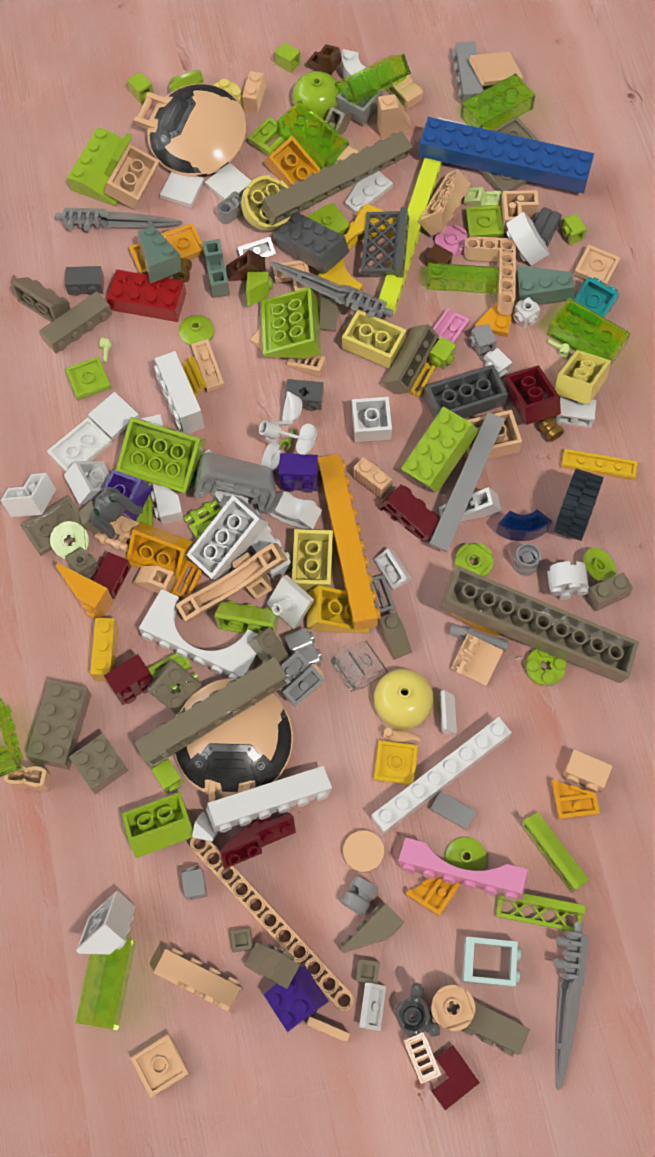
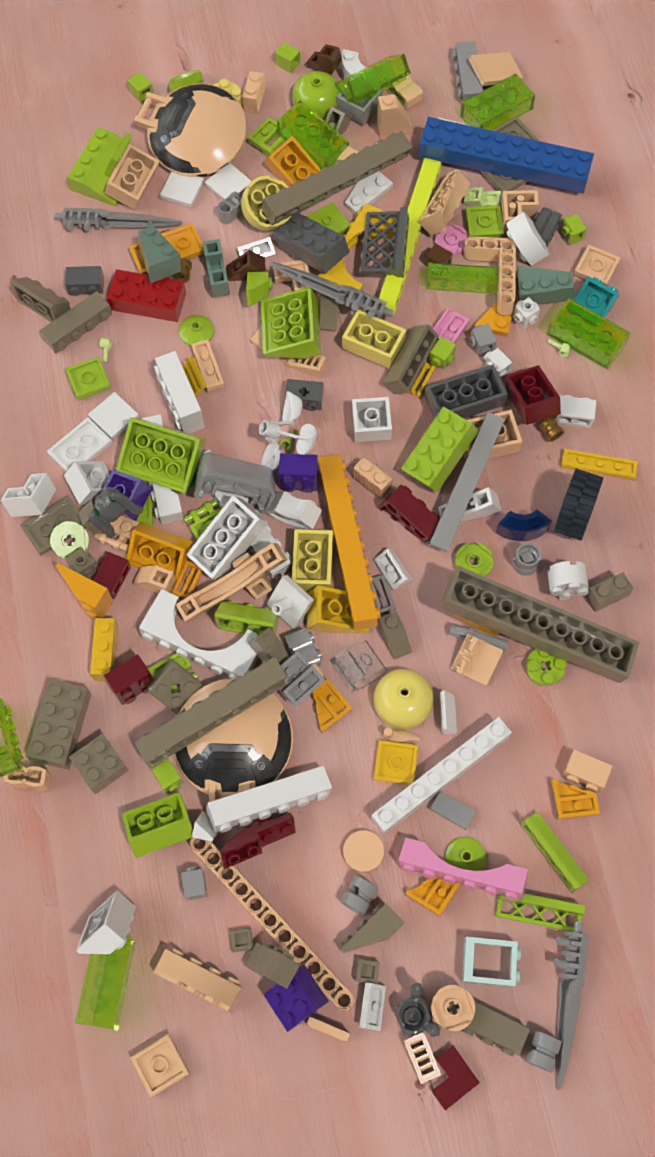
light yellow brick [555,350,611,405] -> none
lime dish [584,548,616,582] -> none
none -> light orange wing [313,678,353,733]
none -> light grey wheel [525,1031,562,1073]

